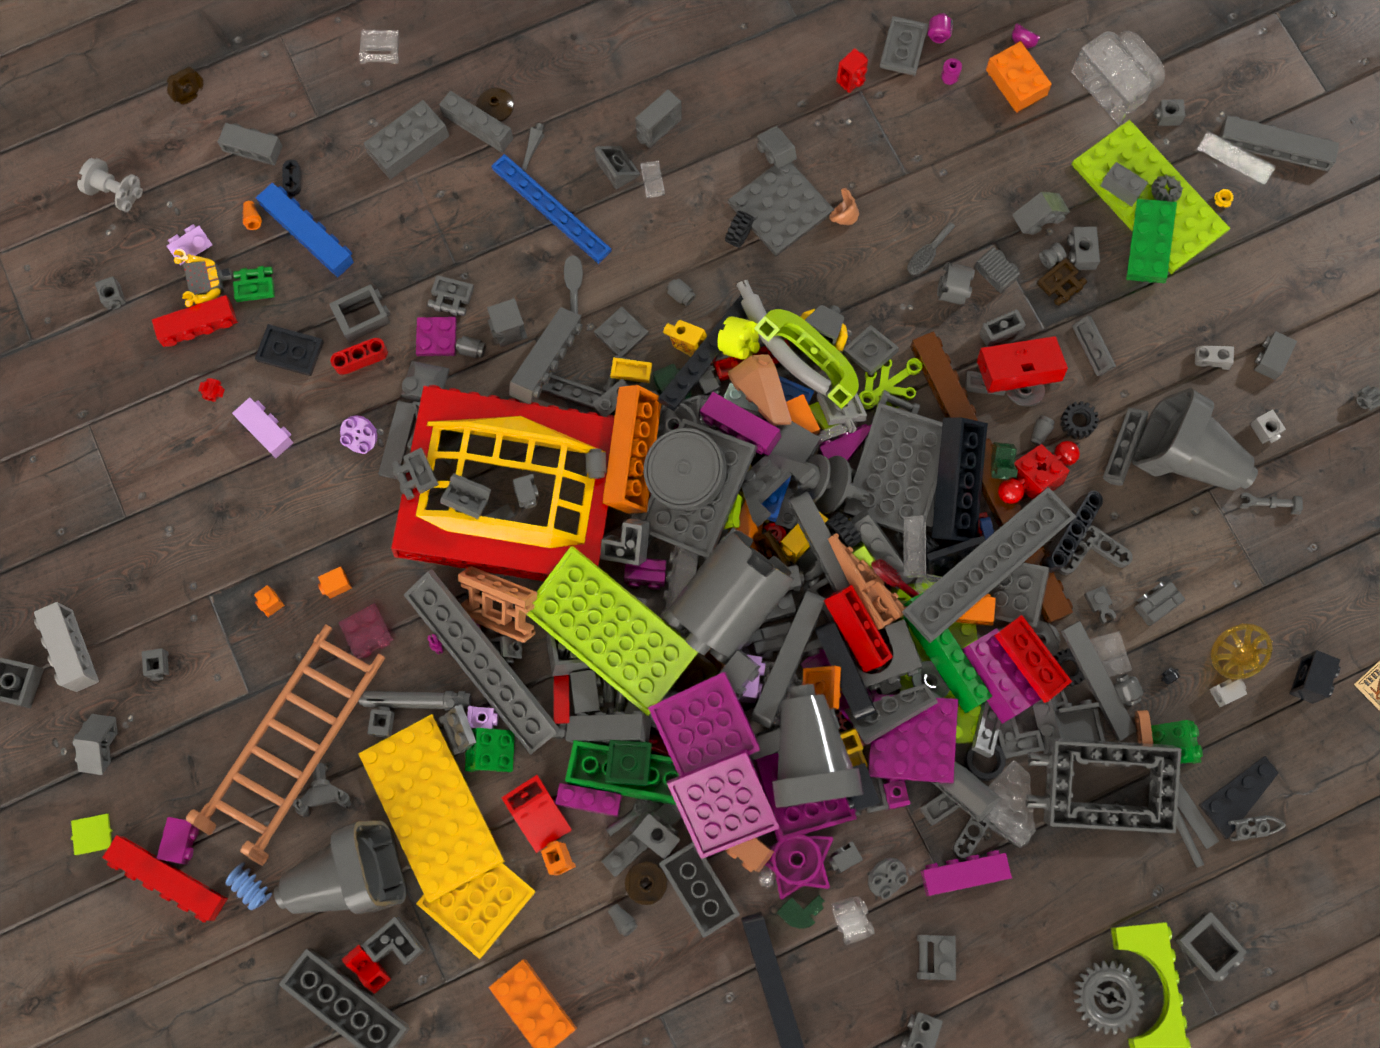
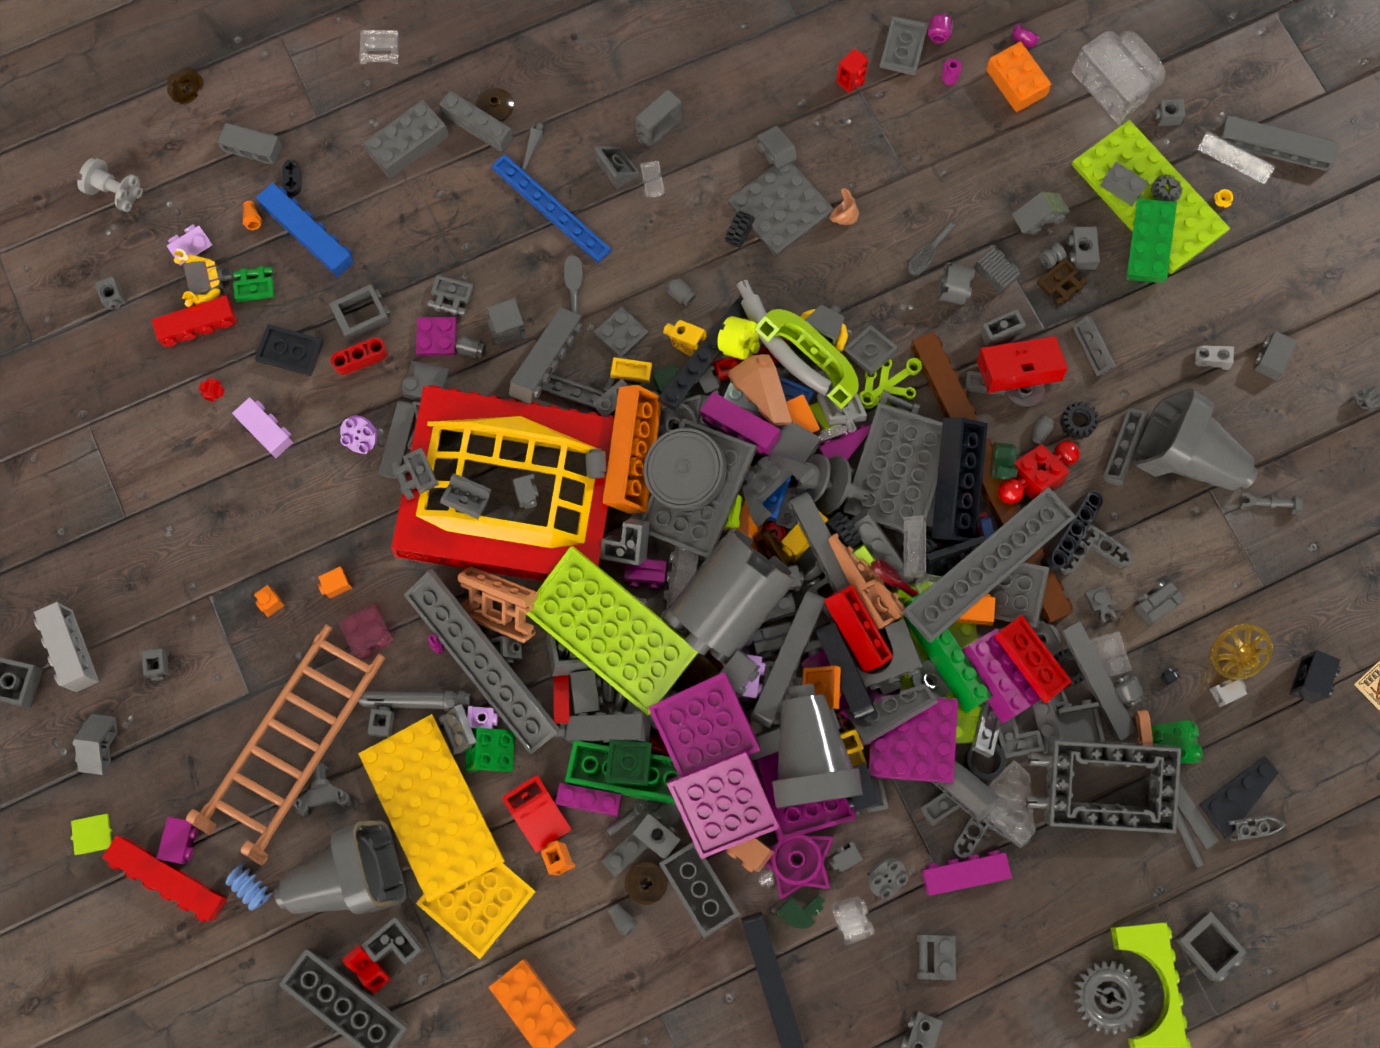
magenta brick [883,779,910,810] -> none
light grey brick [1250,410,1286,444] -> none

